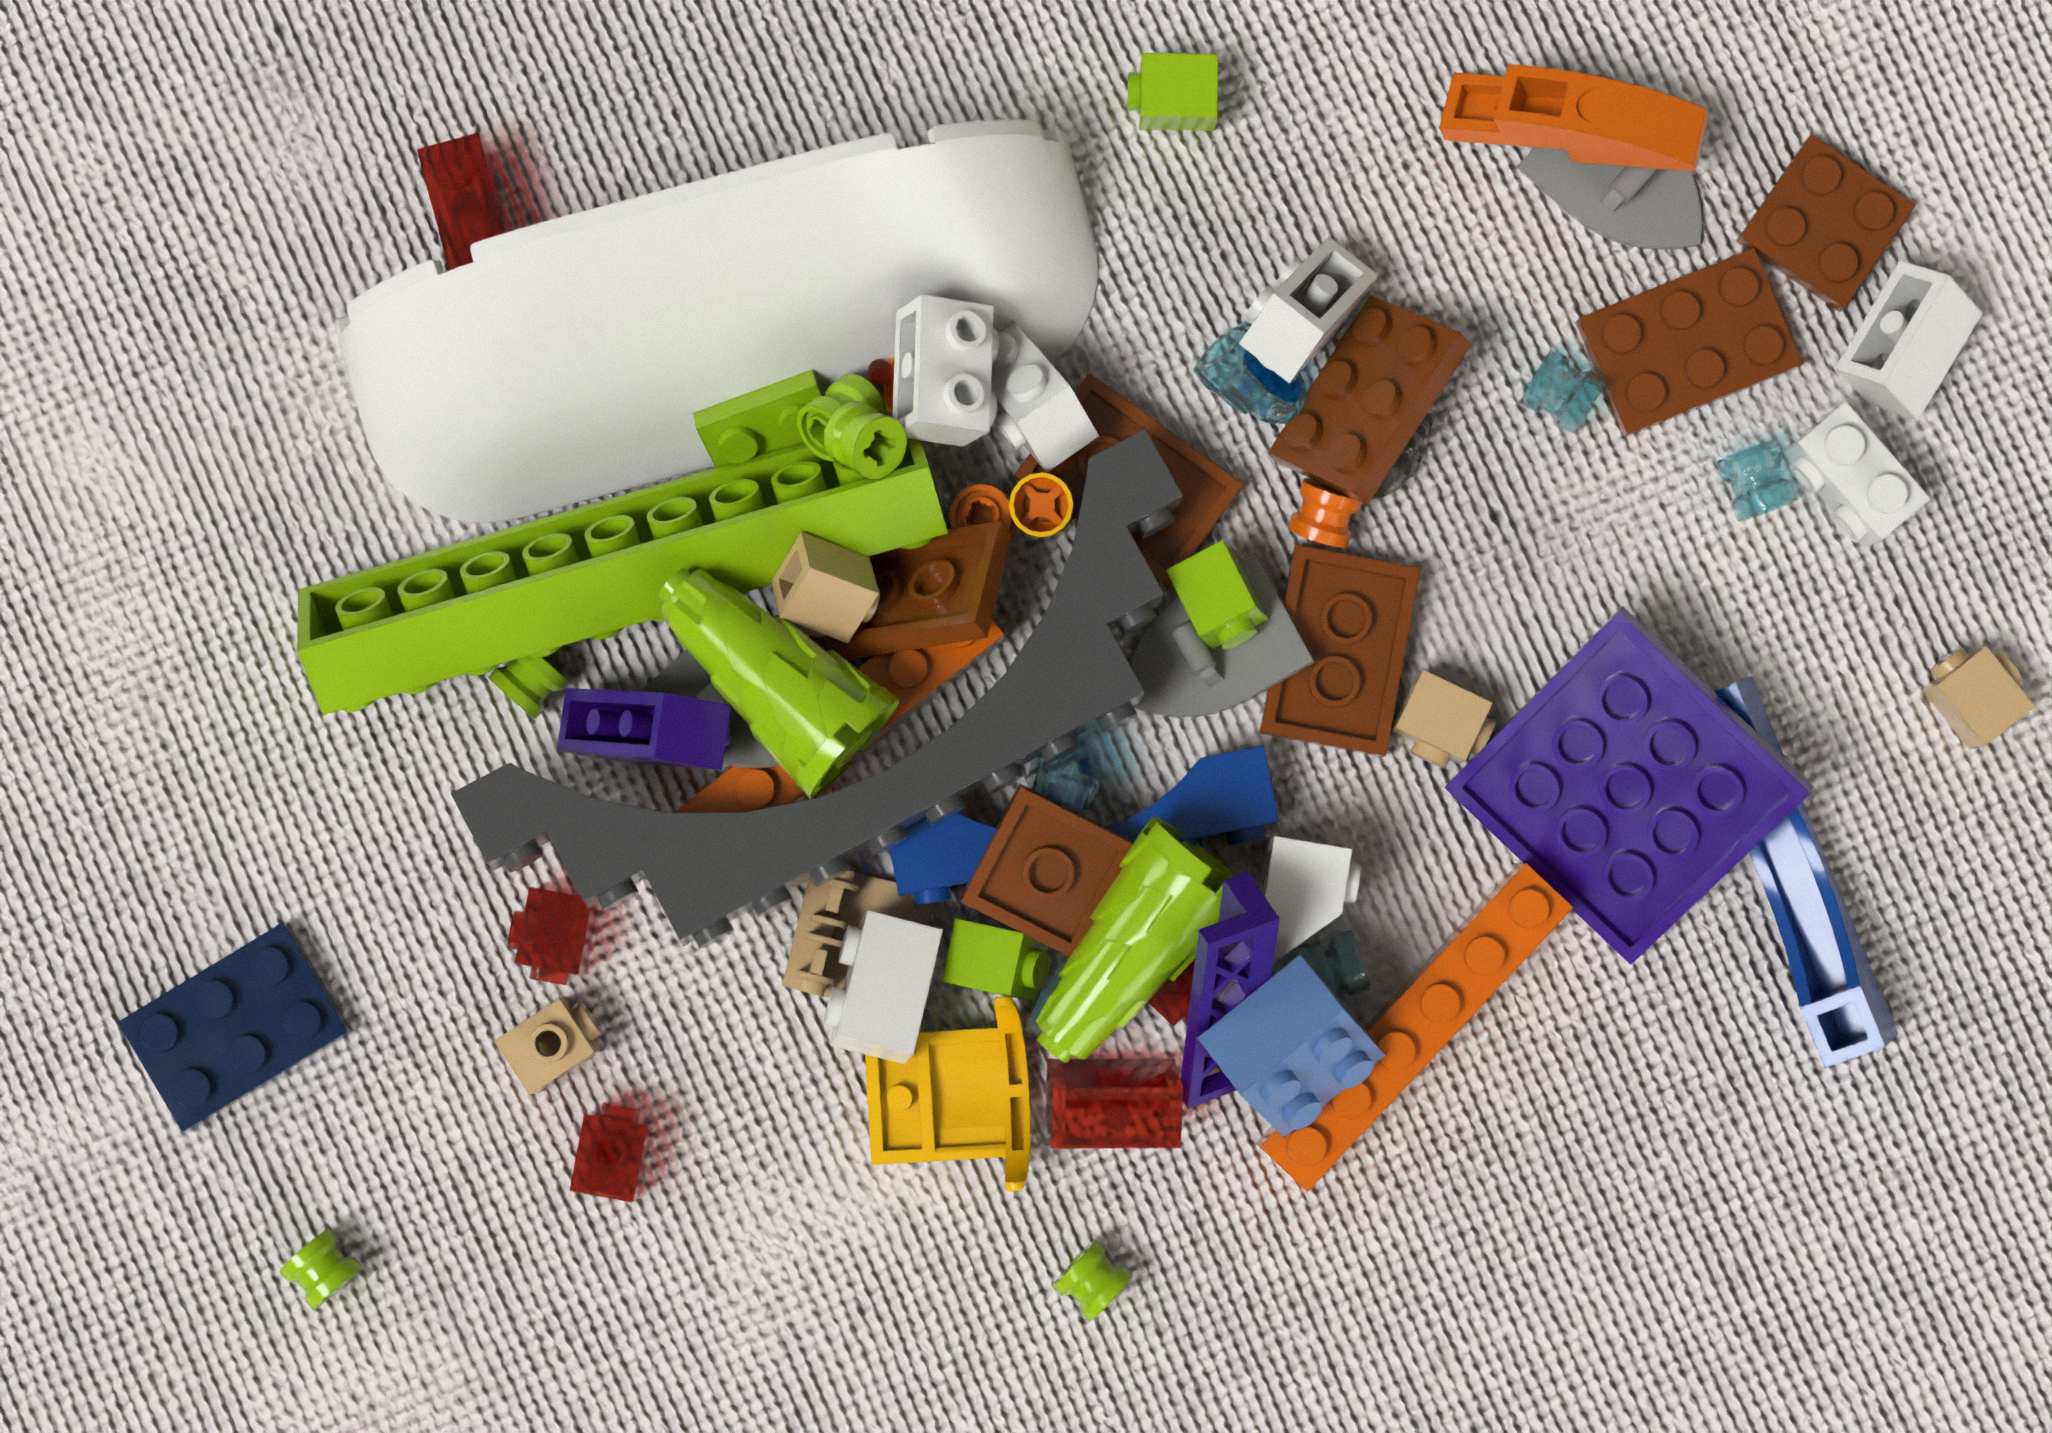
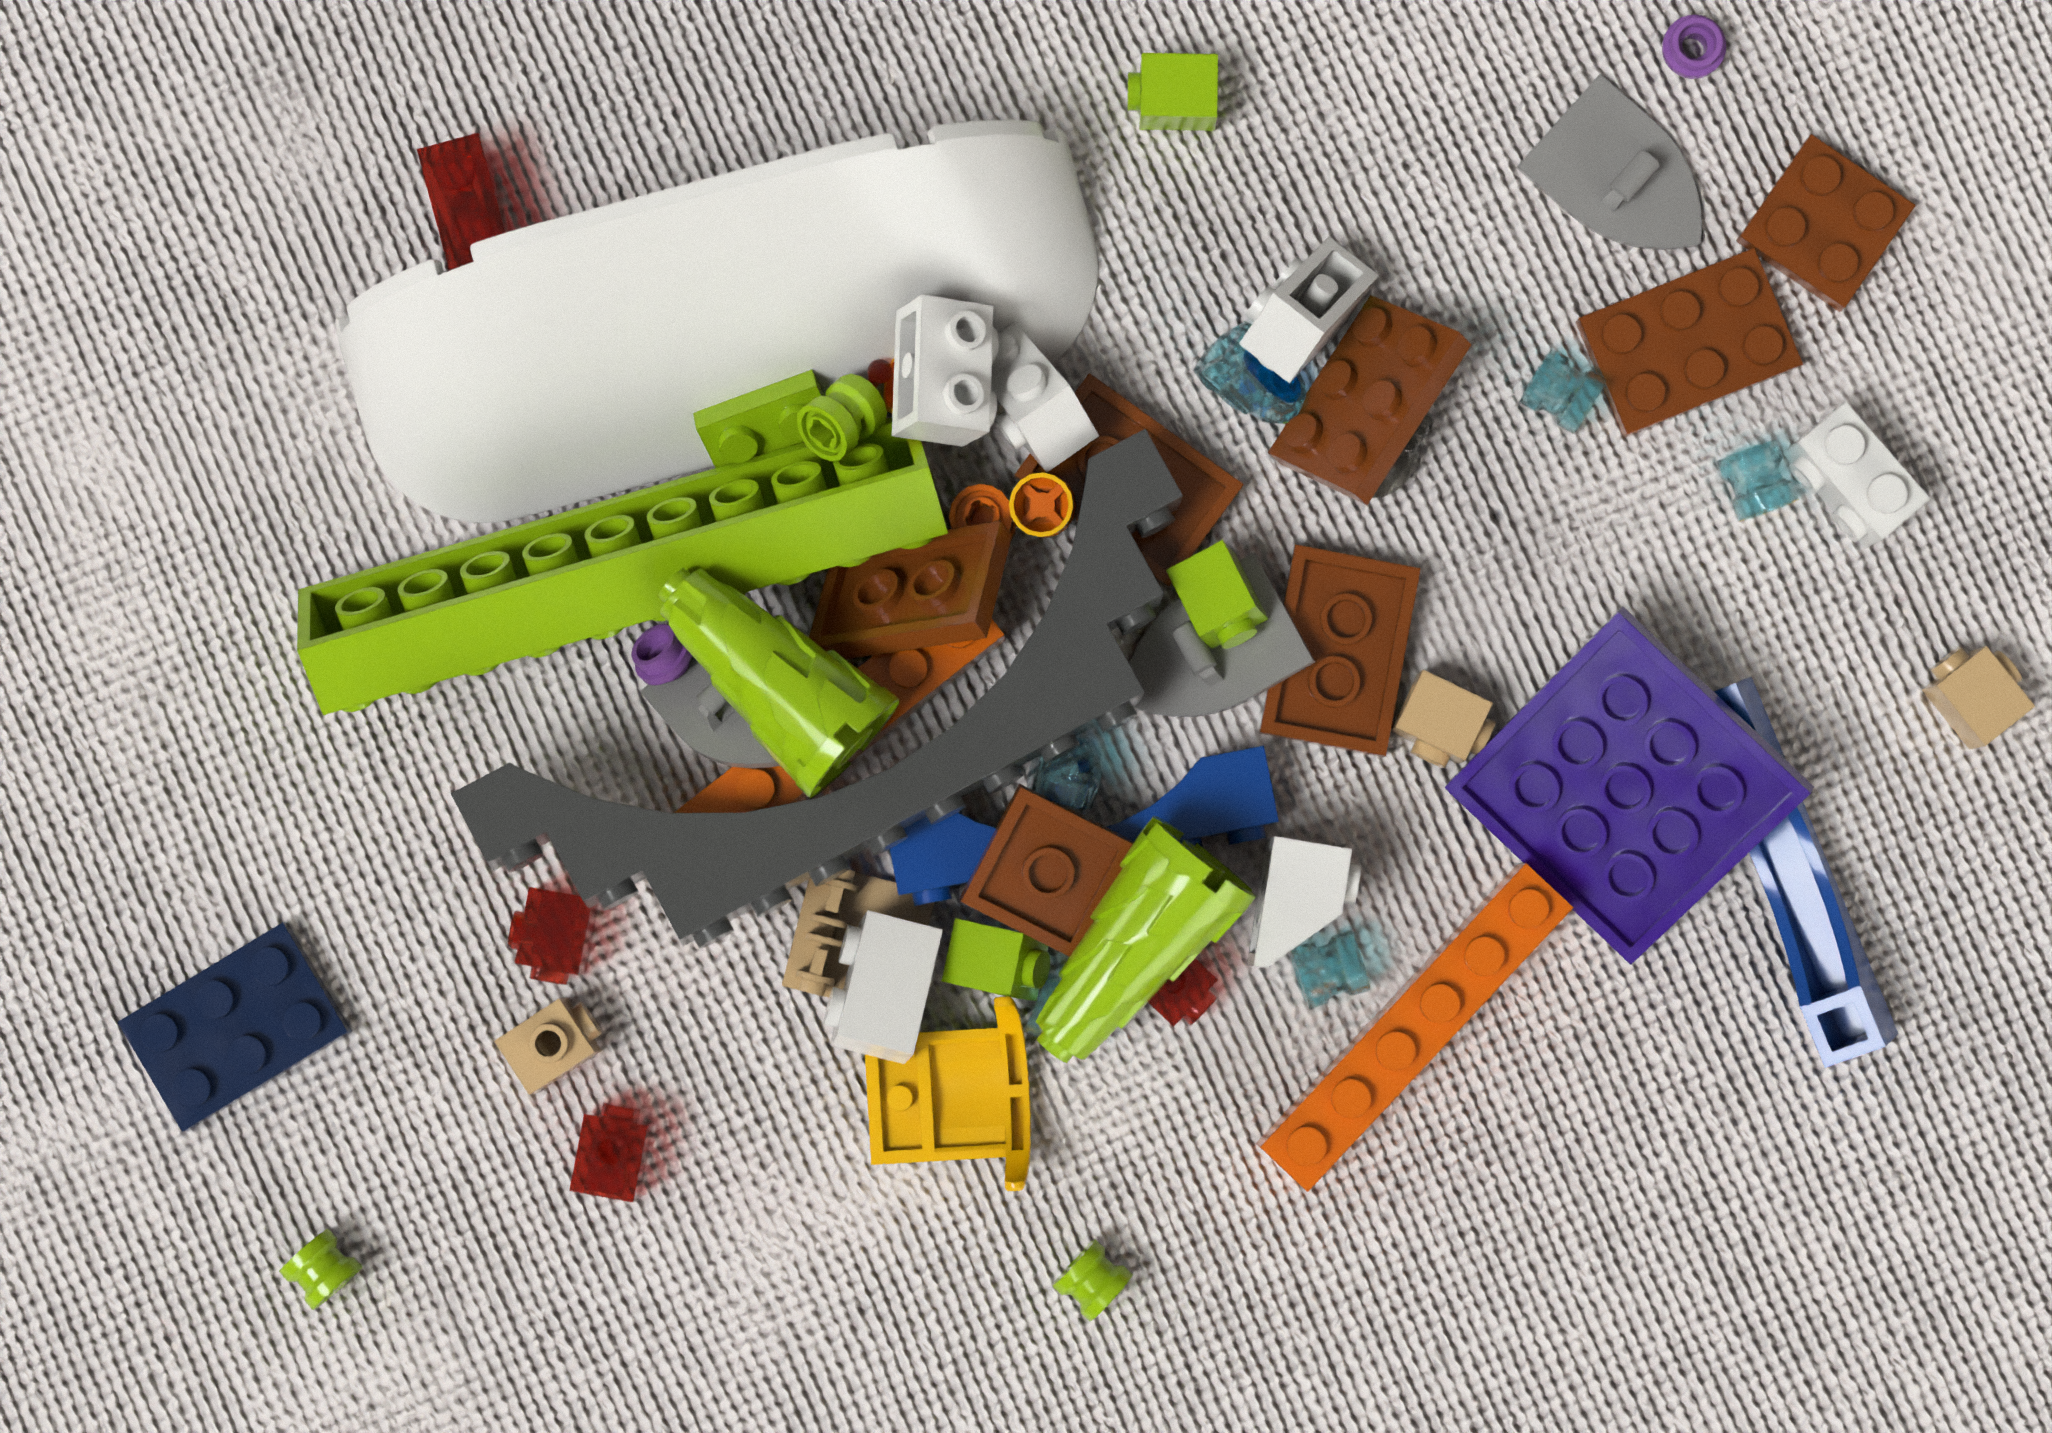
lime wheel [488,656,570,719] -> none
dark purple brick [556,688,731,770] -> none
tan brick [771,531,880,643] -> none
lime wheel [824,401,907,480] -> none
clear red brick [1045,1058,1183,1149] -> none
dark purple fence [1179,871,1280,1109] -> none
medium blue brick [1198,954,1385,1138] -> none
orange wheel [1288,478,1362,548] -> none
orange slope [1439,64,1709,172] -> none
white brick [1835,260,1983,421] -> none
none -> medium lavender plate [631,624,692,685]
none -> medium lavender plate [1662,15,1726,79]

